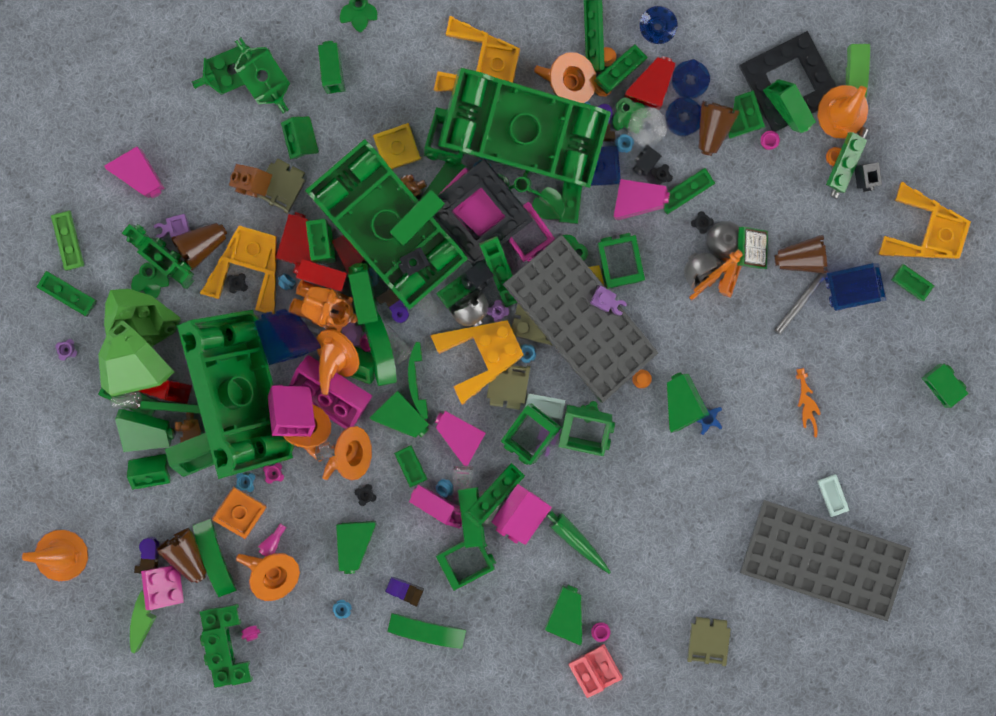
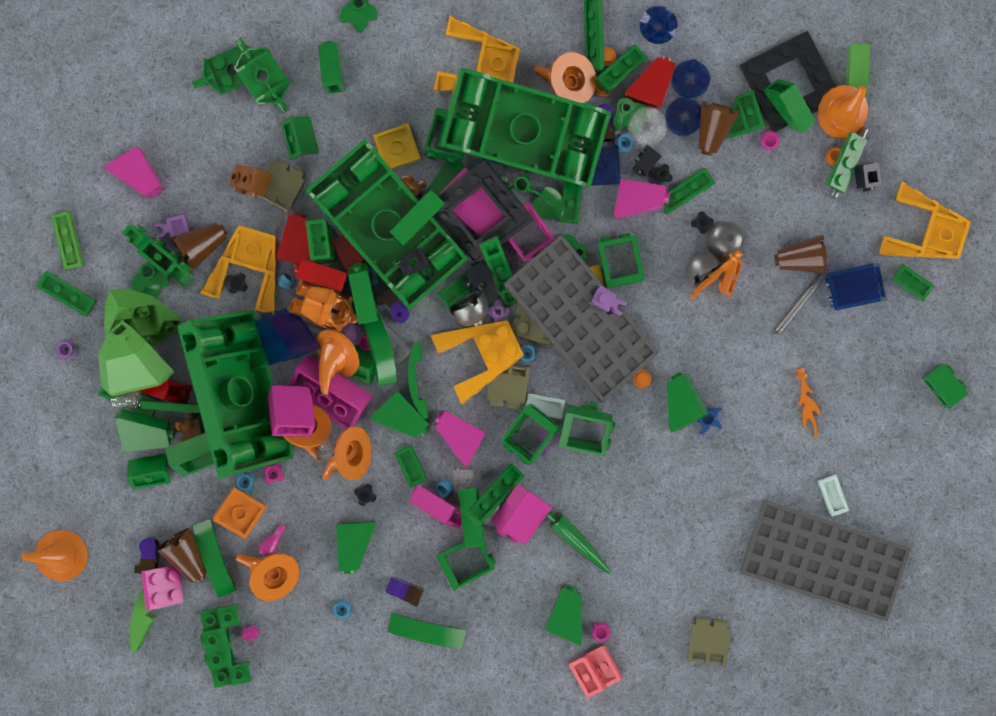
tile [737,227,768,269] -> none

